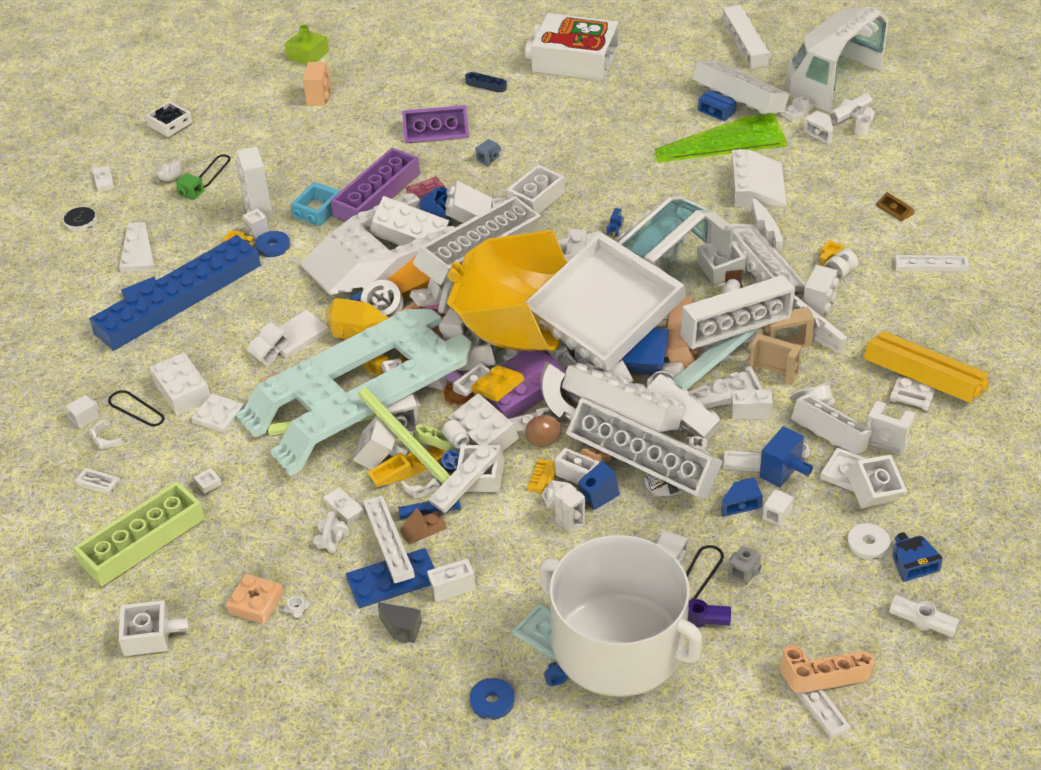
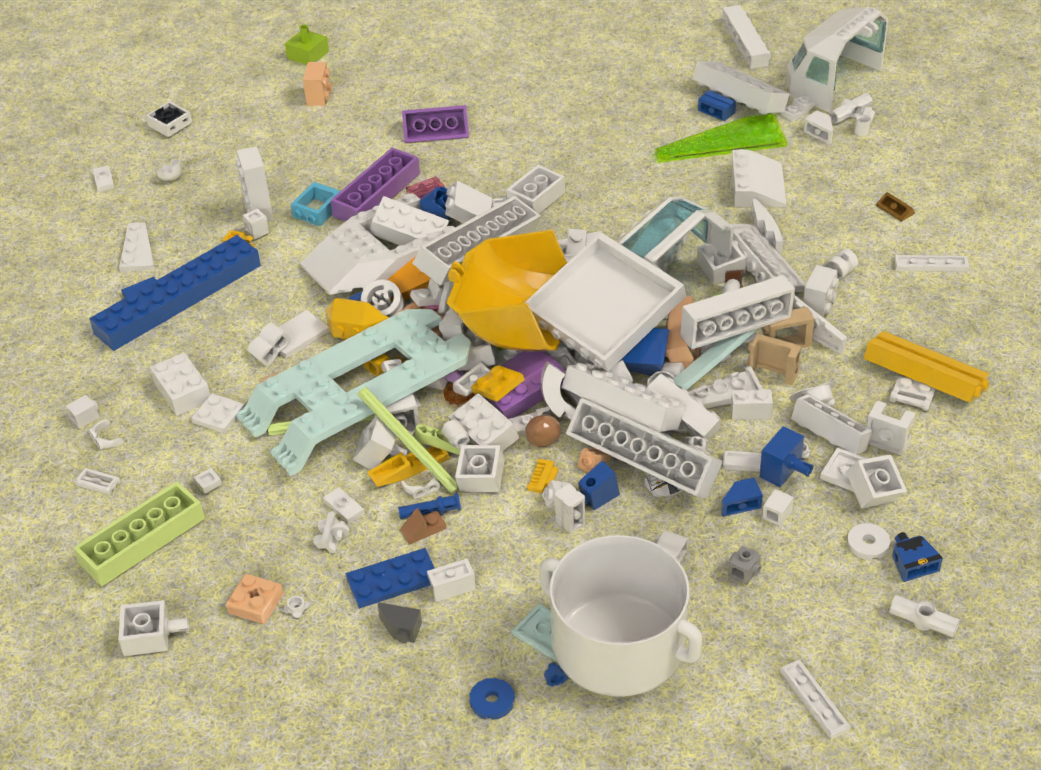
tile [63,206,98,232] -> none
black piece [108,390,165,427] -> none
bright green brick [176,173,204,200] -> none
black piece [199,154,231,188] -> none
blue tile [255,231,290,257] -> none
white plate [363,496,415,583] -> none
white plate [429,442,500,513] -> none
blue wheel [440,450,460,472] -> none
dark blue beam [465,72,507,93] -> none
sand blue brick [475,139,501,167] -> none
white brick [525,13,619,81] -> none
white brick [555,448,599,484] -> none
blue plate [606,208,624,237] -> none
black piece [686,545,724,603] -> none
dark purple piece [688,599,731,628] -> none
light nougat beam [779,645,875,693] -> none
yellow plate [819,240,845,267] -> none

